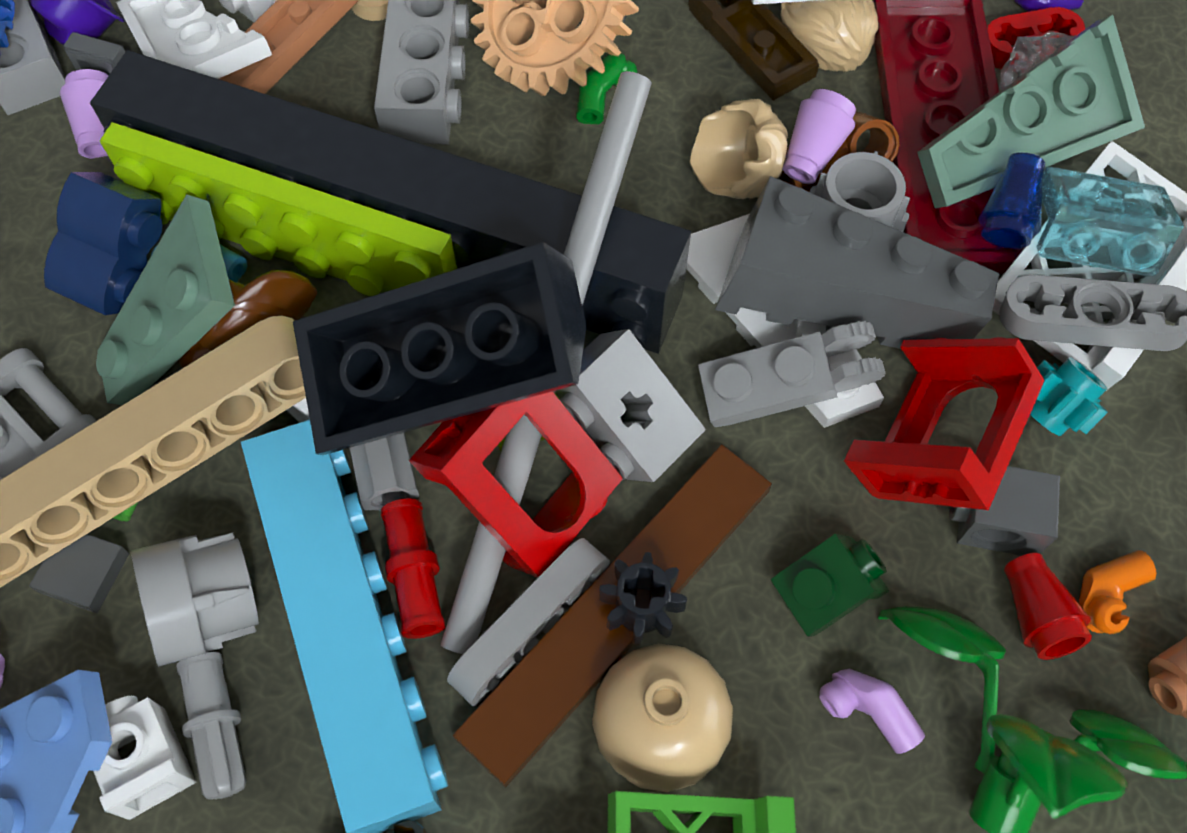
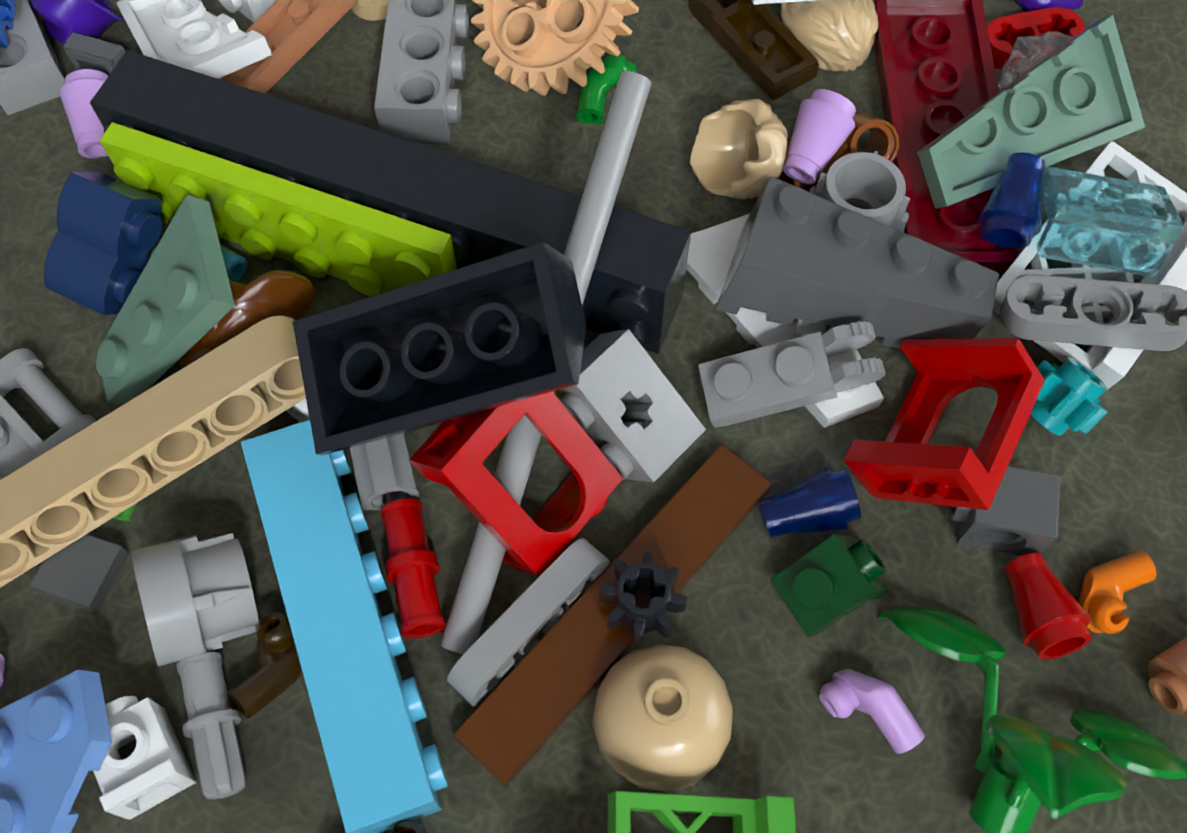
none -> dark brown arm [227,612,302,719]
none -> clear blue cone [758,467,861,538]

